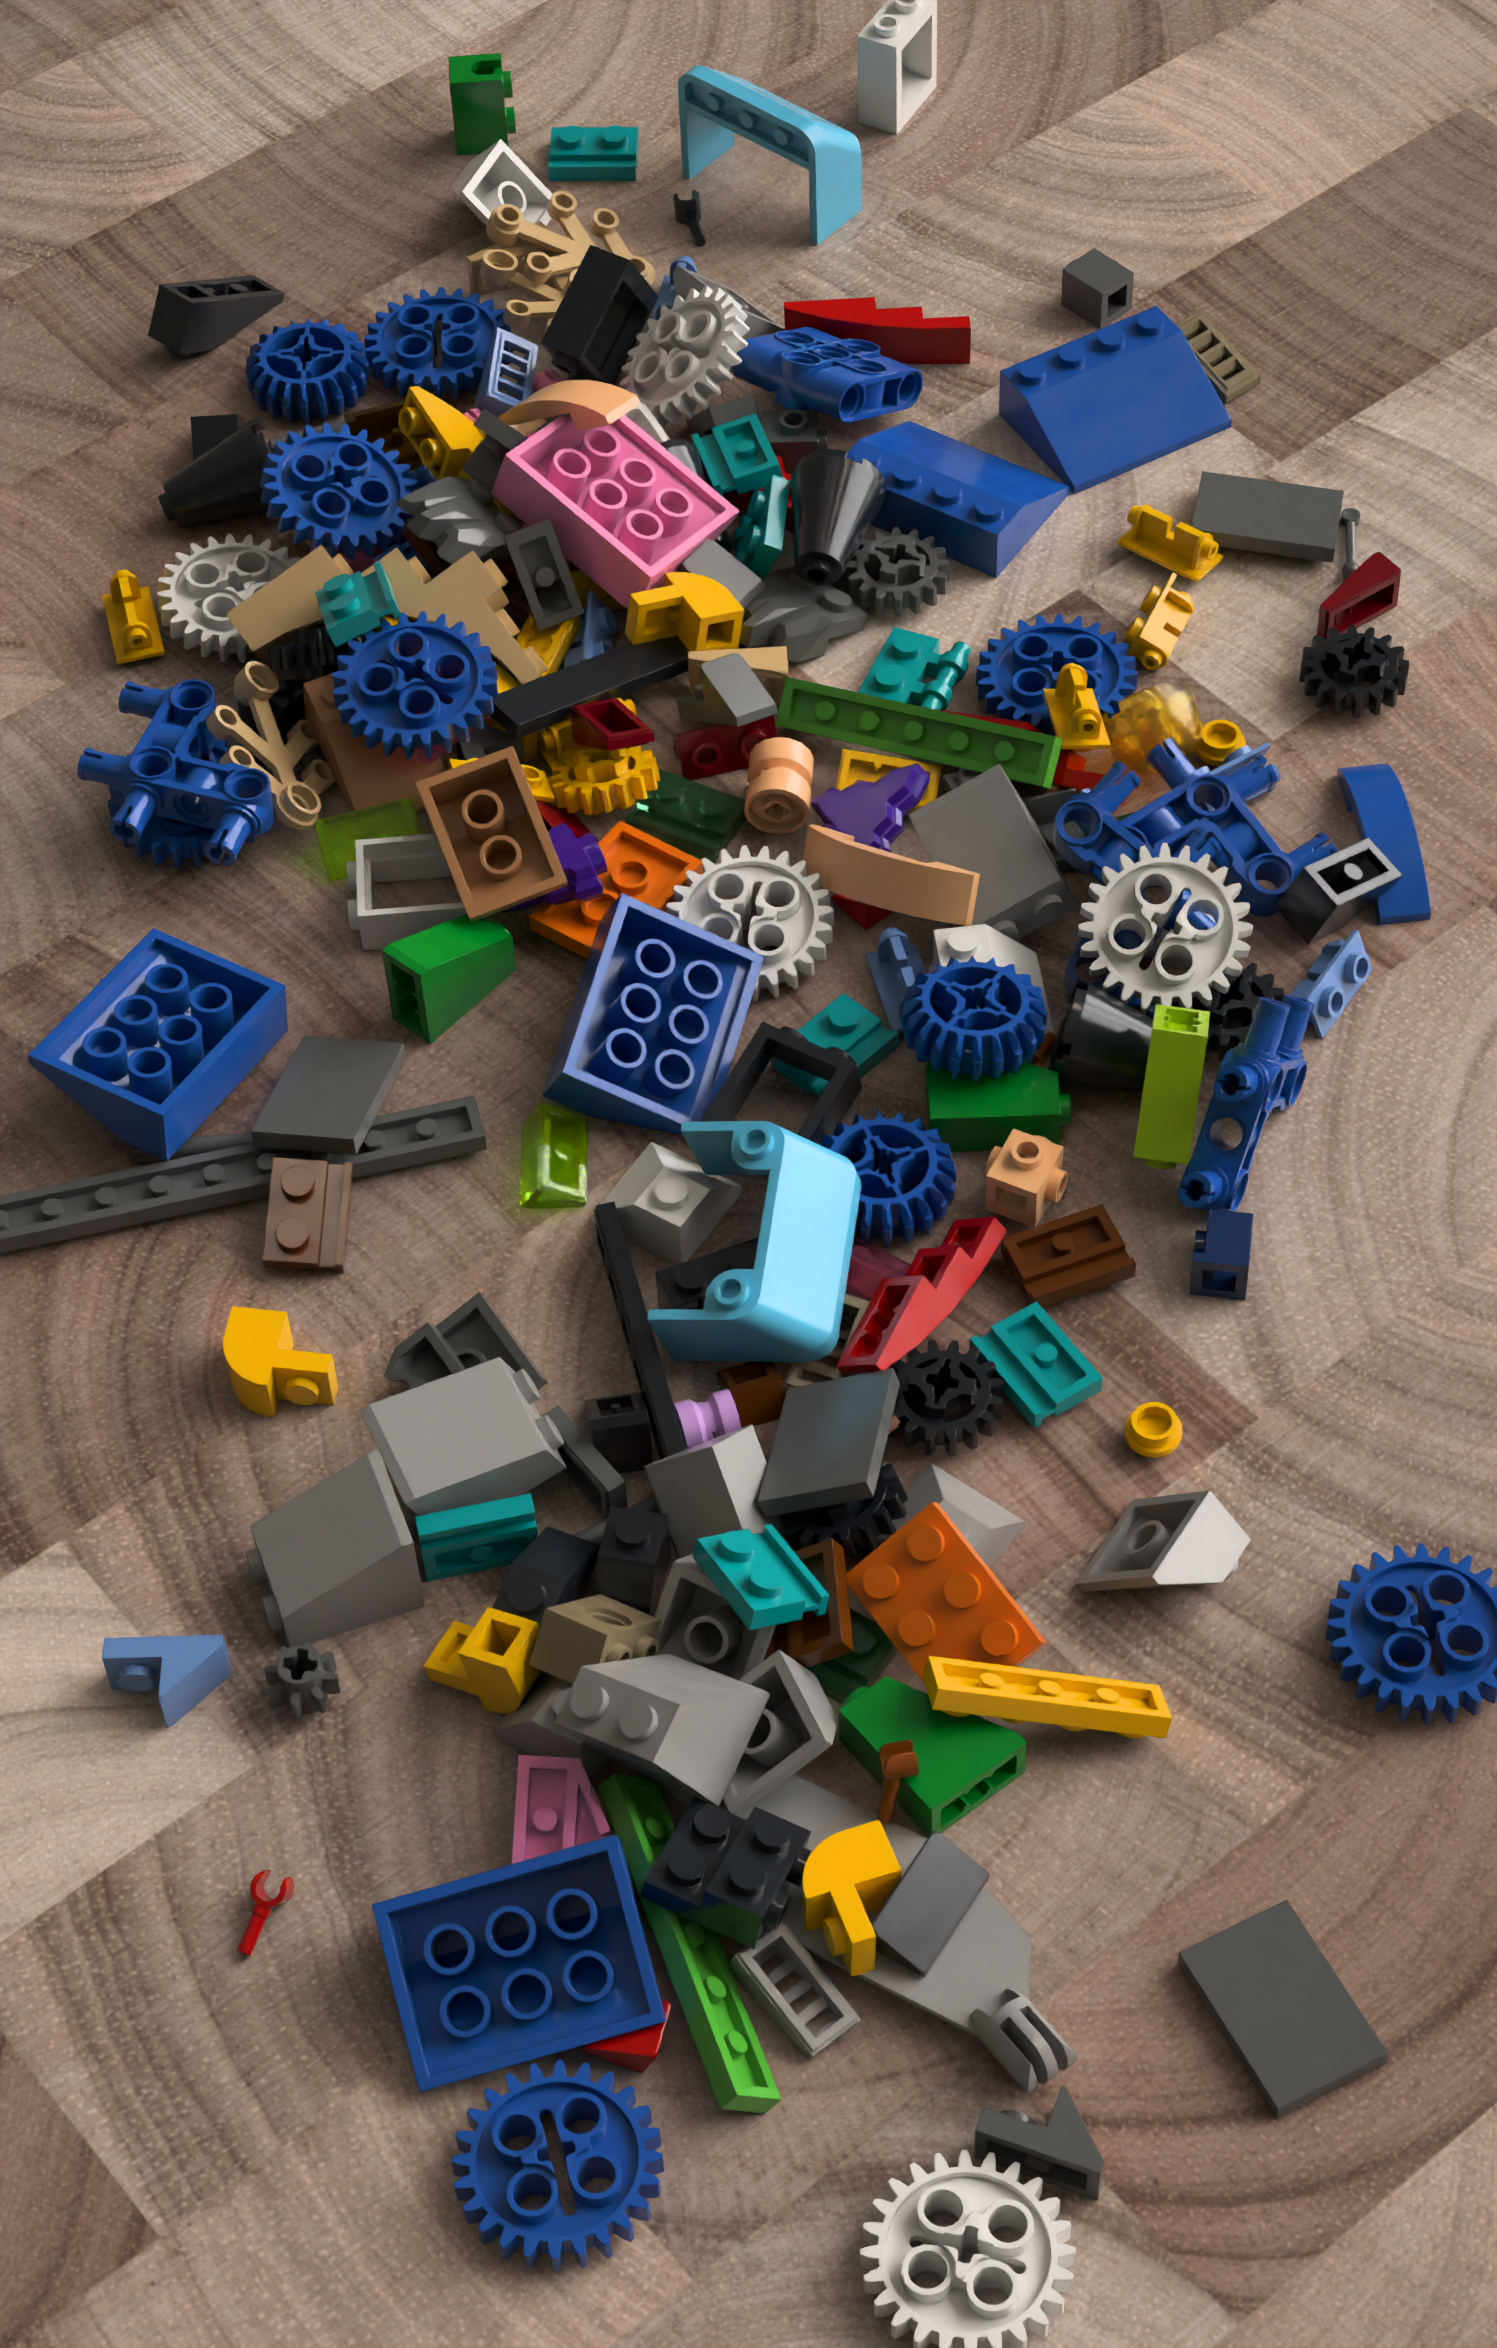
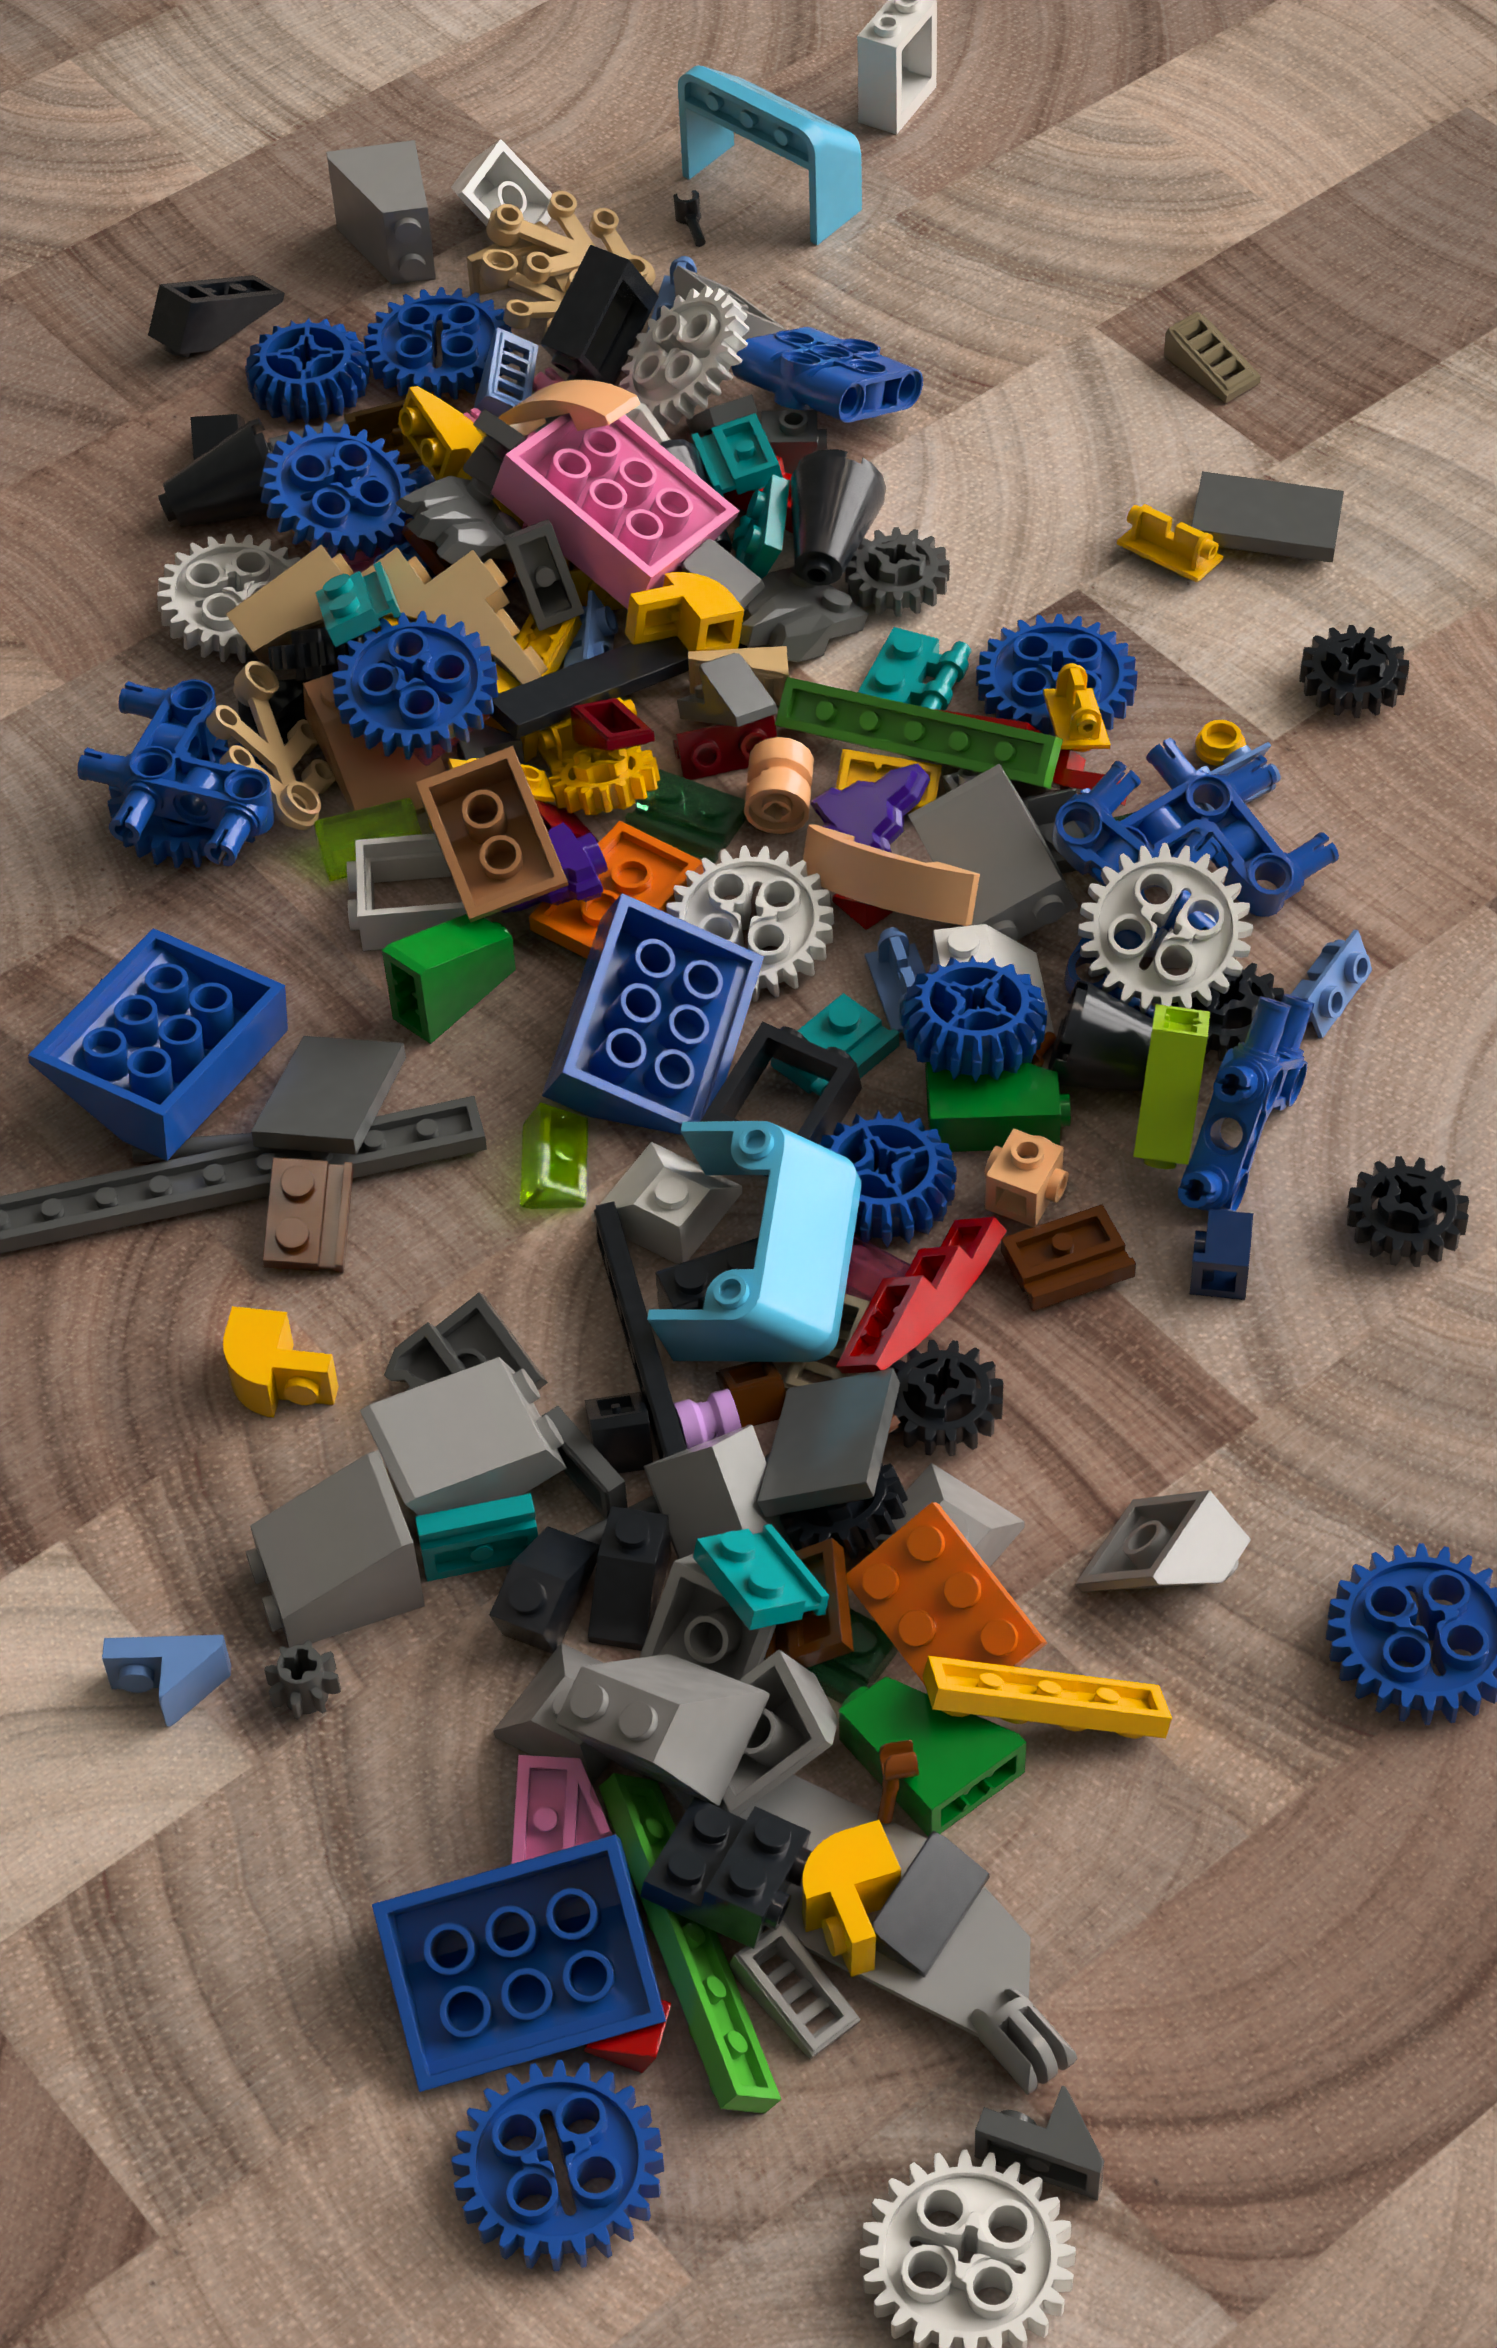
yellow hinge [102,569,165,664] -> none
red hand [237,1870,294,1957] -> none
yellow brick [423,1607,542,1714] -> none
green brick [448,53,516,155] -> none
dark tan brick [529,1594,661,1684] -> none
teal plate [548,125,639,181] -> none
red slope [784,297,971,364] -> none
blue slope [846,421,1070,578] -> none
teal plate [969,1301,1103,1429] -> none
blue slope [999,306,1232,494] -> none
dark grey brick [1061,248,1134,329] -> none
clear yellow cylinder [1102,683,1203,778] -> none
yellow hinge [1122,572,1194,671] -> none
yellow plate [1124,1402,1182,1458] -> none
dark grey tile [1178,1900,1389,2118] -> none
black slope [1275,838,1402,945] -> none
dark red slope [1317,552,1401,639] -> none
blue slope [1337,763,1431,925] -> none
dark grey hinge [1341,508,1361,579] -> none
none -> light grey slope [326,140,436,285]
none -> black gear [1347,1156,1469,1267]

